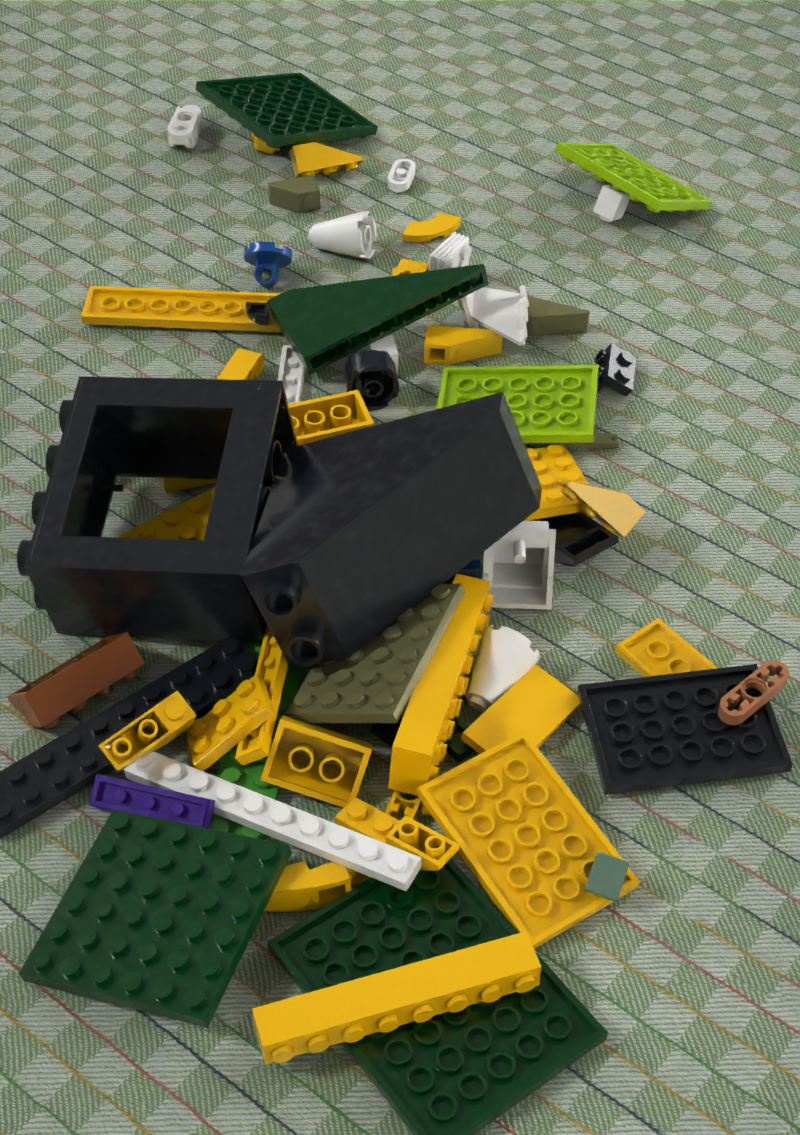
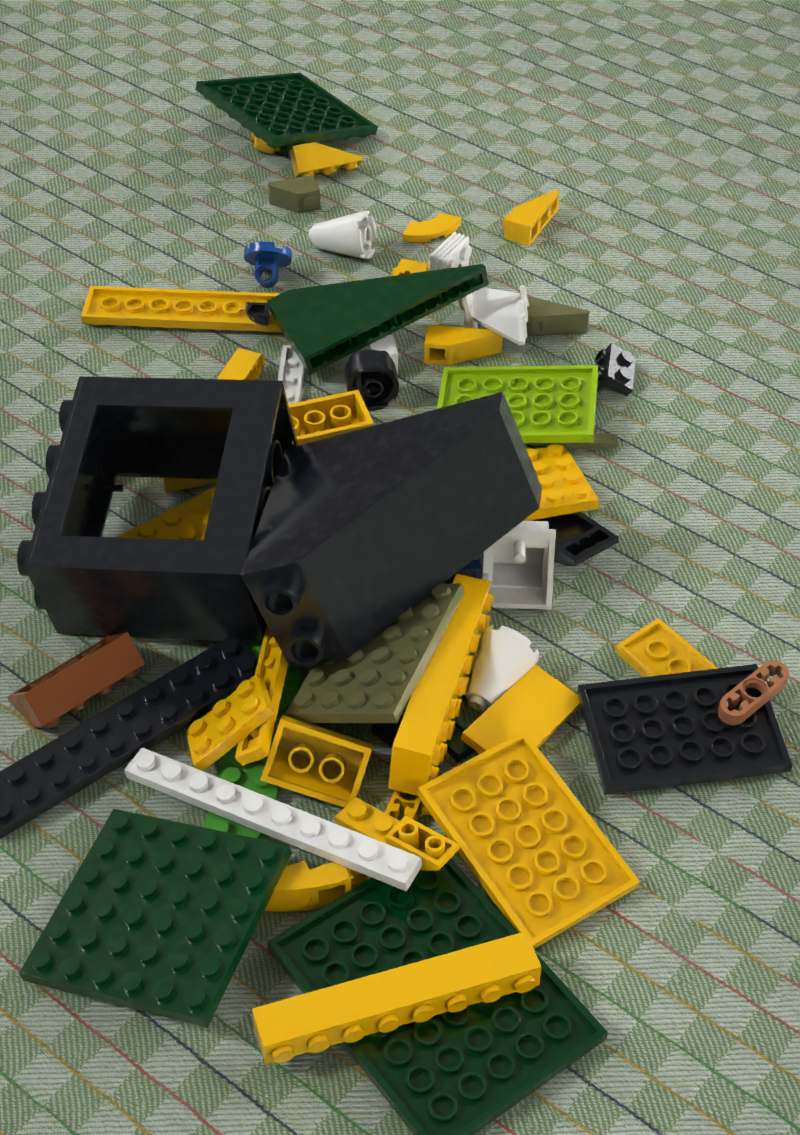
dark purple tile [89,774,215,828] -> none
yellow slope [98,690,197,772] -> none
white piece [167,105,202,148] -> none
white plate [388,159,415,193] -> none
lime plate [555,142,712,213] -> none
yellow slope [556,478,646,538] -> none
sand green slope [584,852,629,902] -> none
white brick [593,184,630,222] -> none
none -> yellow slope [502,190,559,246]

